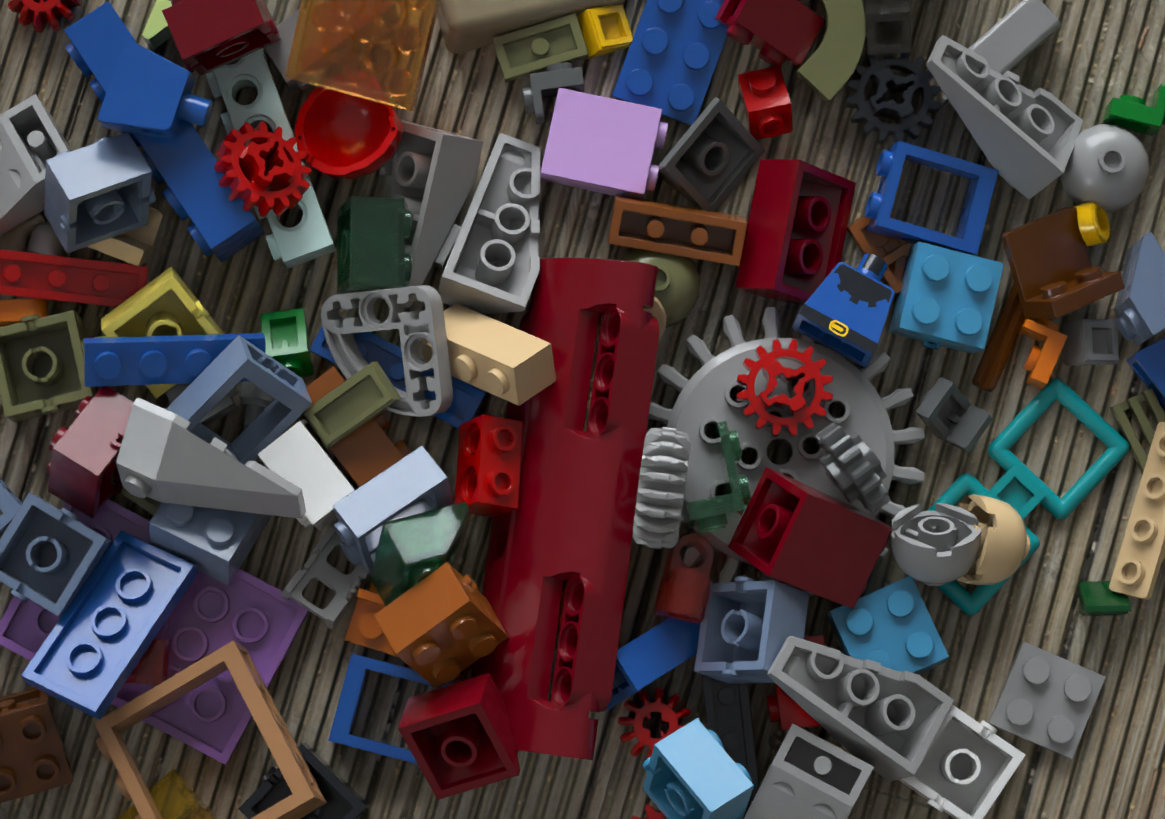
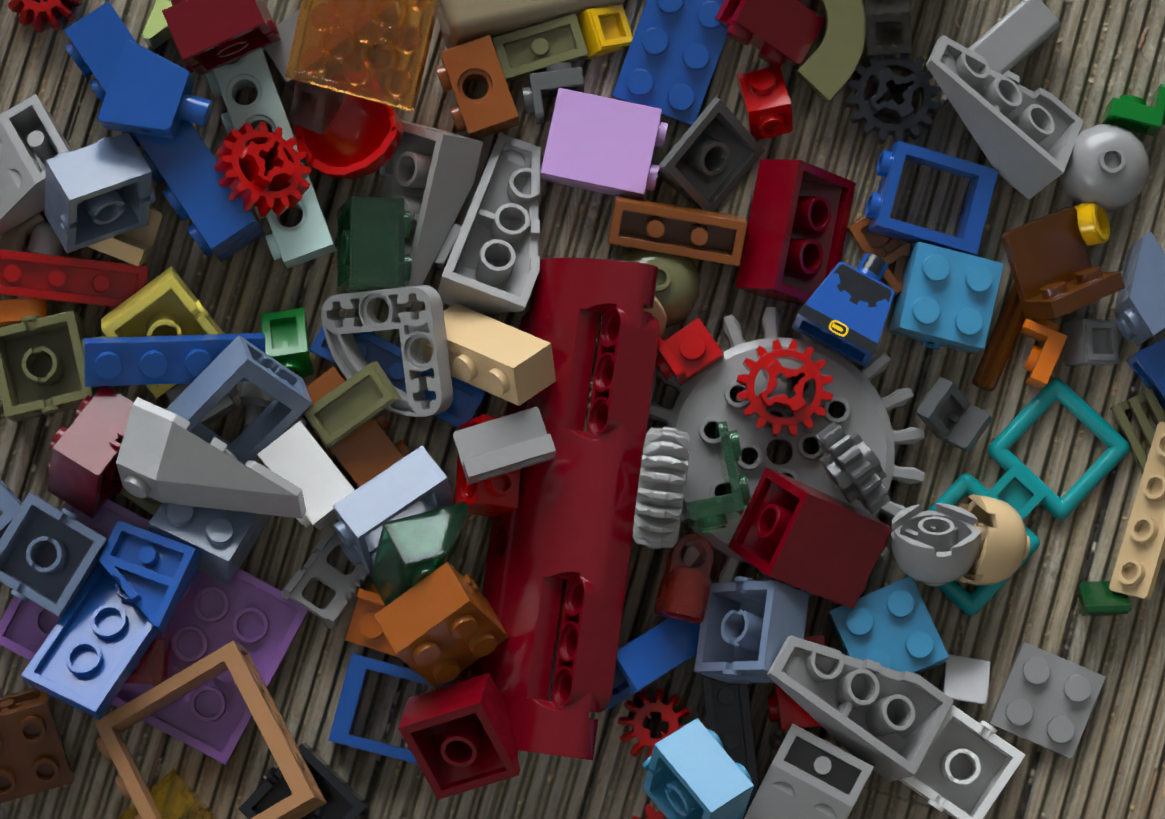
none -> blue wing [99,520,201,633]
none -> clear smoke slope [289,78,348,134]
none -> dark orange brick [435,35,519,140]
none -> light grey panel [453,407,556,485]
none -> red bracket [655,318,724,386]
none -> light grey slope [940,654,991,706]

